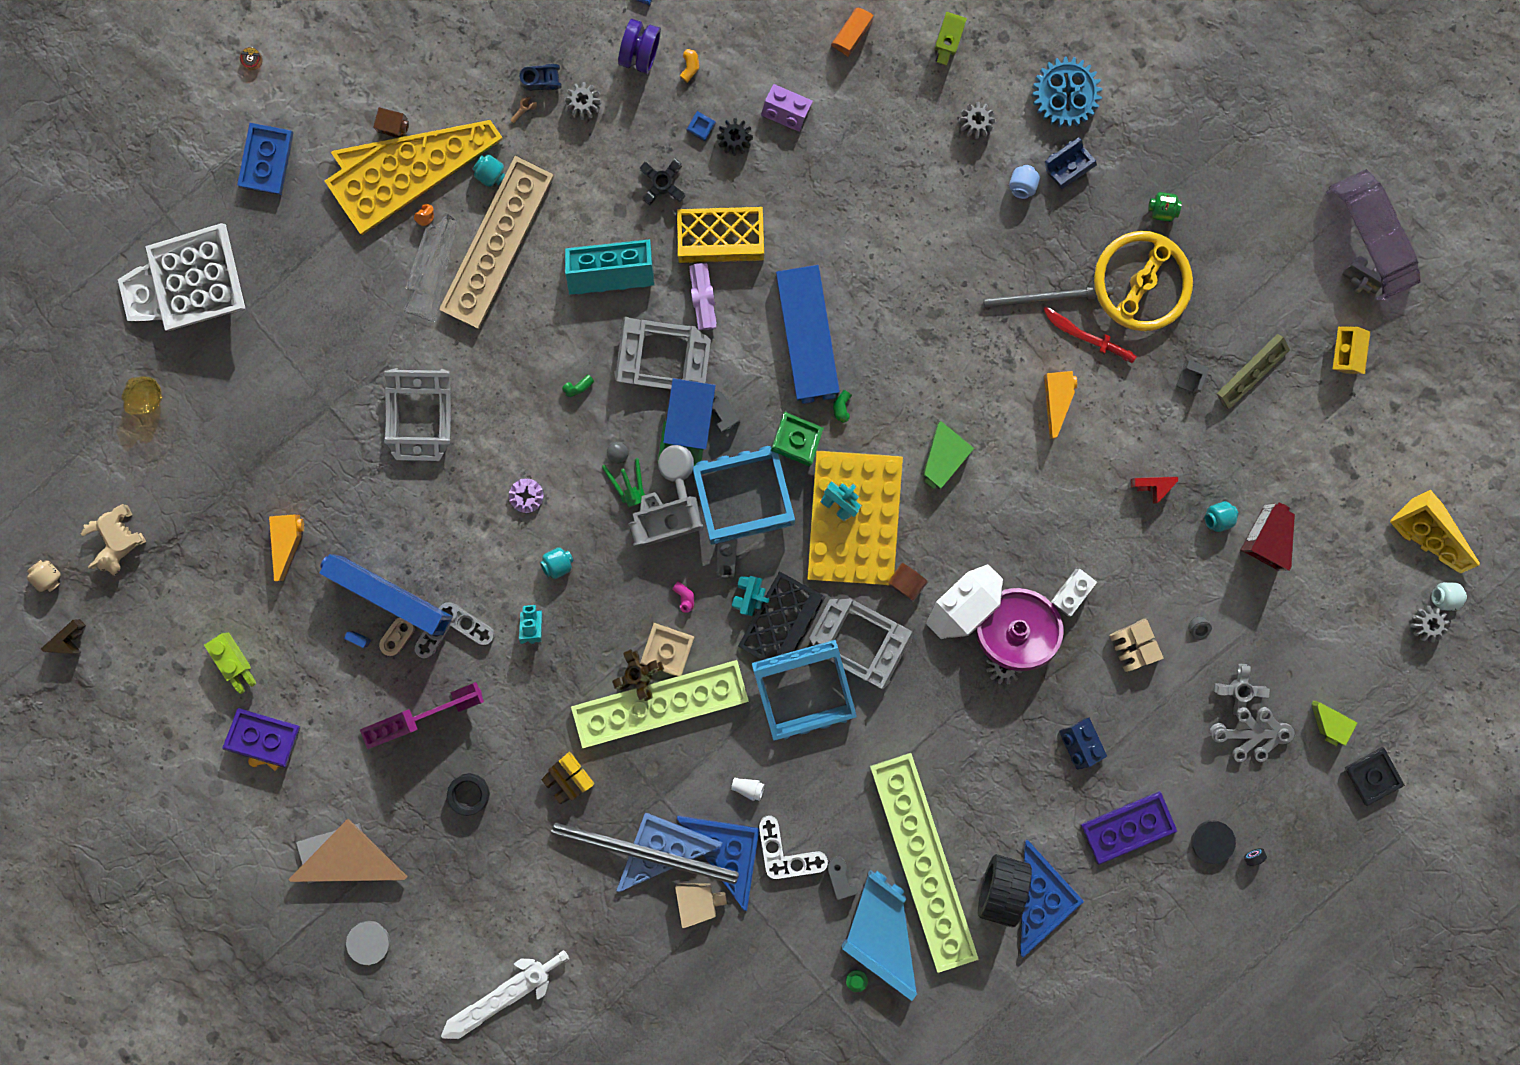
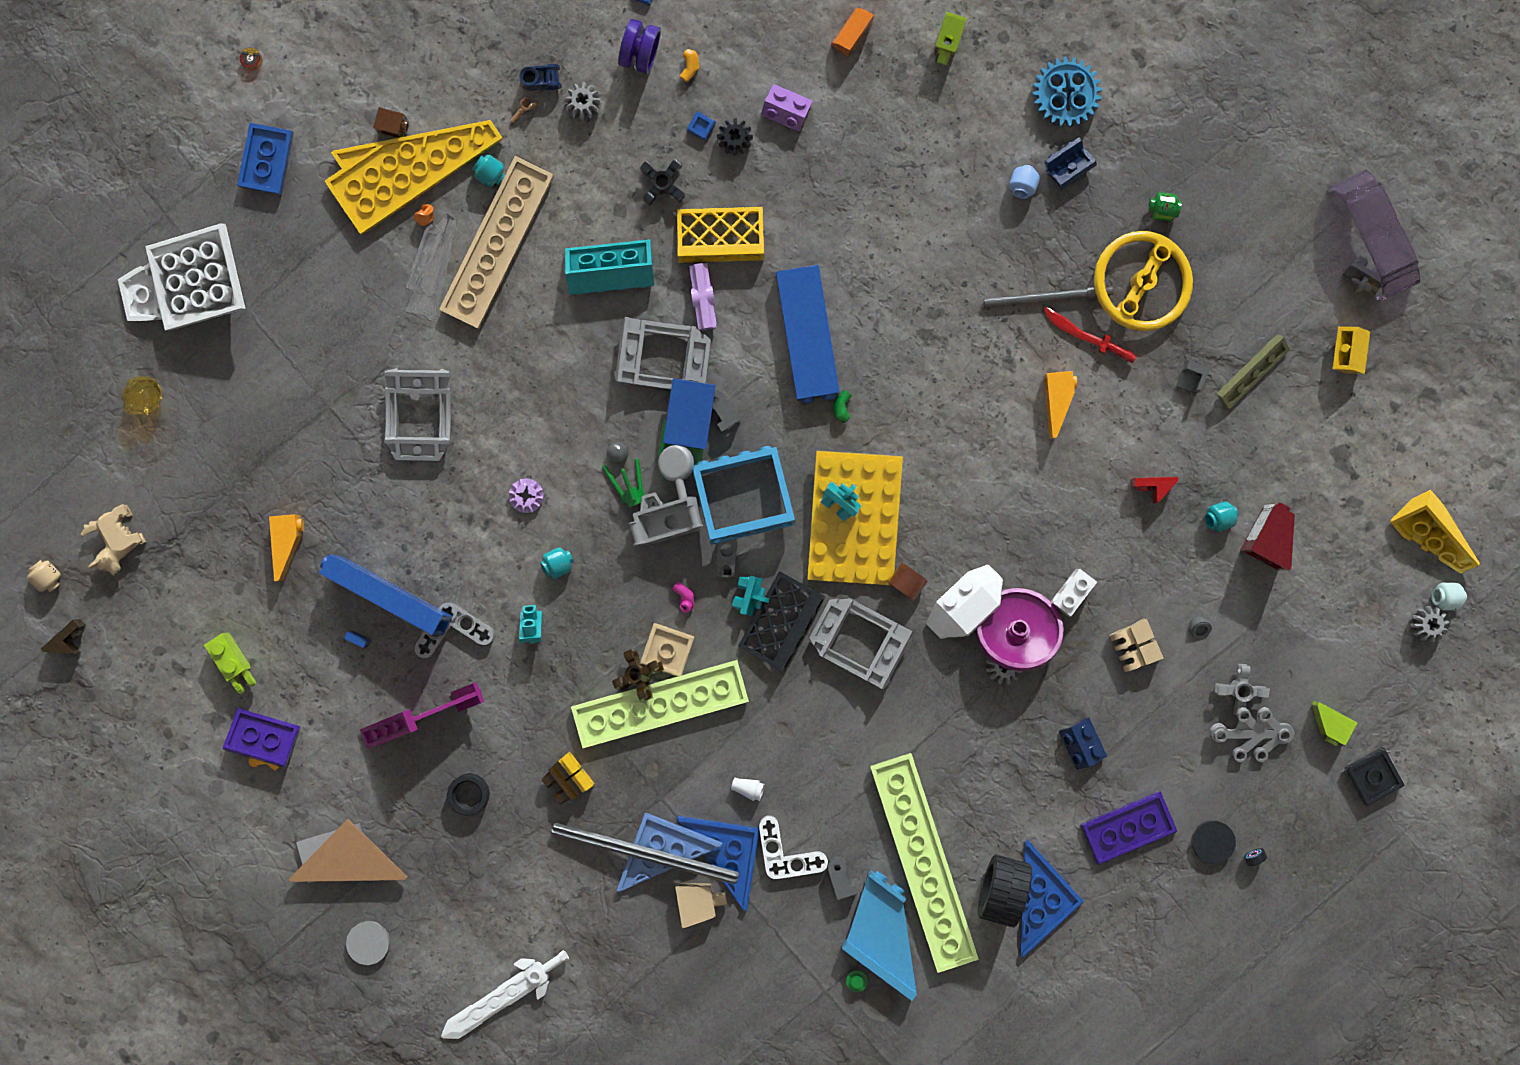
tan plate [379,617,415,656] -> none
green arm [562,374,594,397] -> none
dark azure window [752,640,857,740] -> none
green tile [770,412,824,467] -> none
bright green slope [923,421,974,489] -> none
light grey gear [959,101,996,139] -> none

